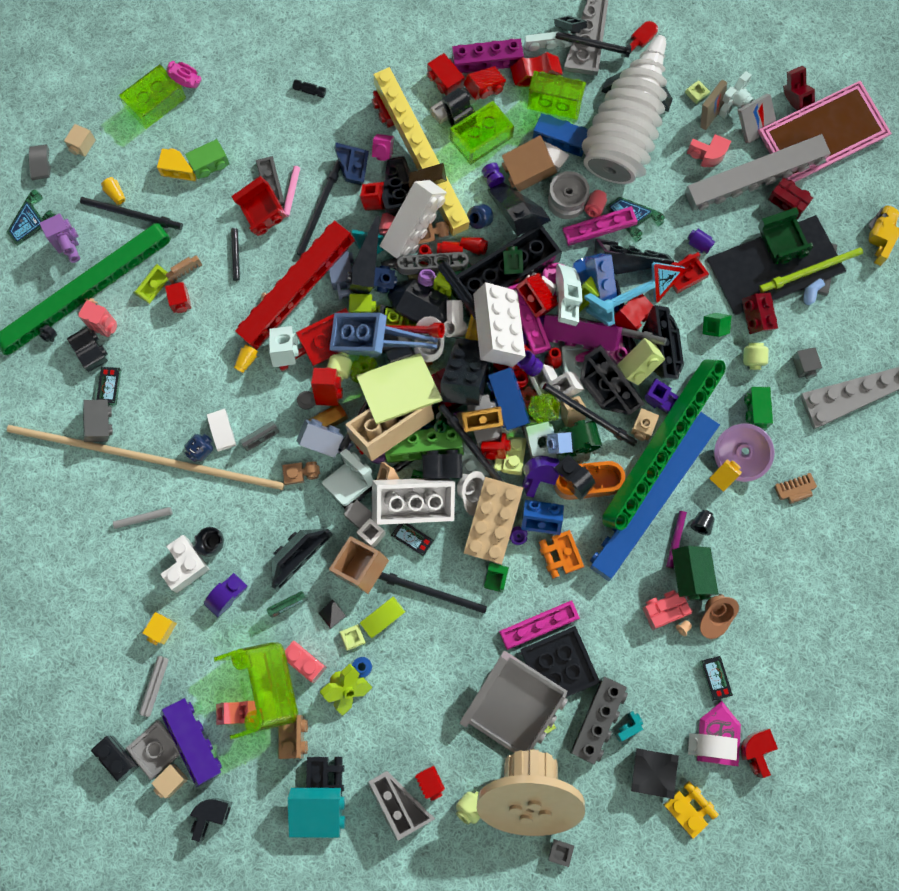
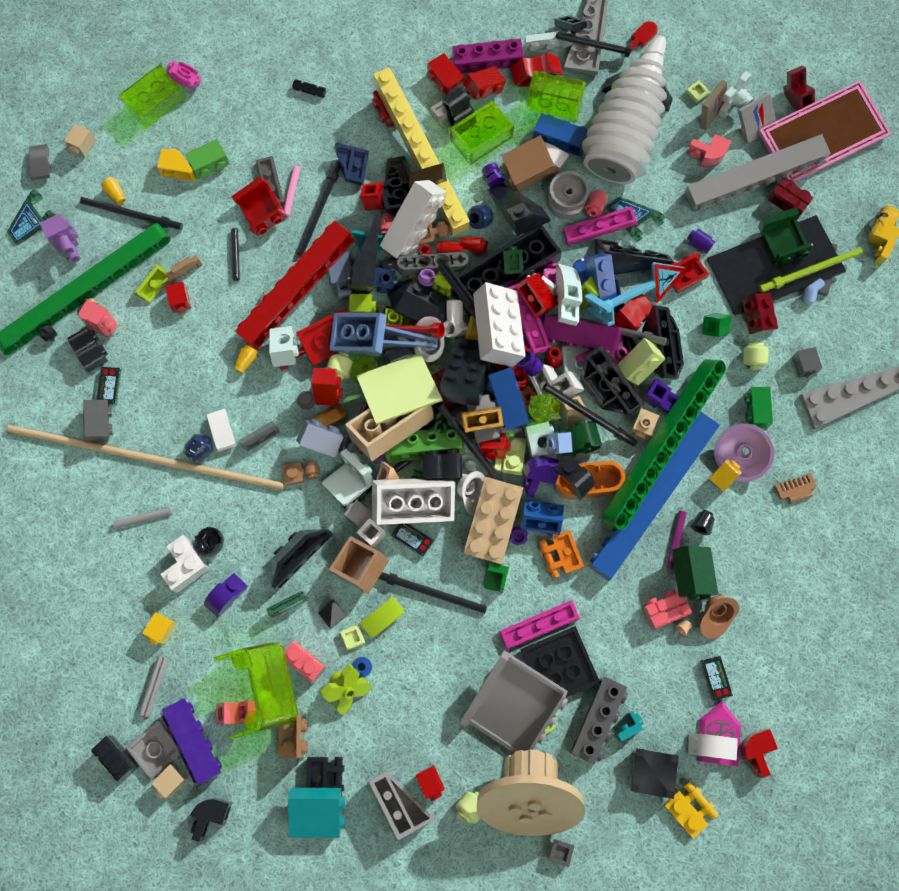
dark pink brick [372,134,394,161] -> none

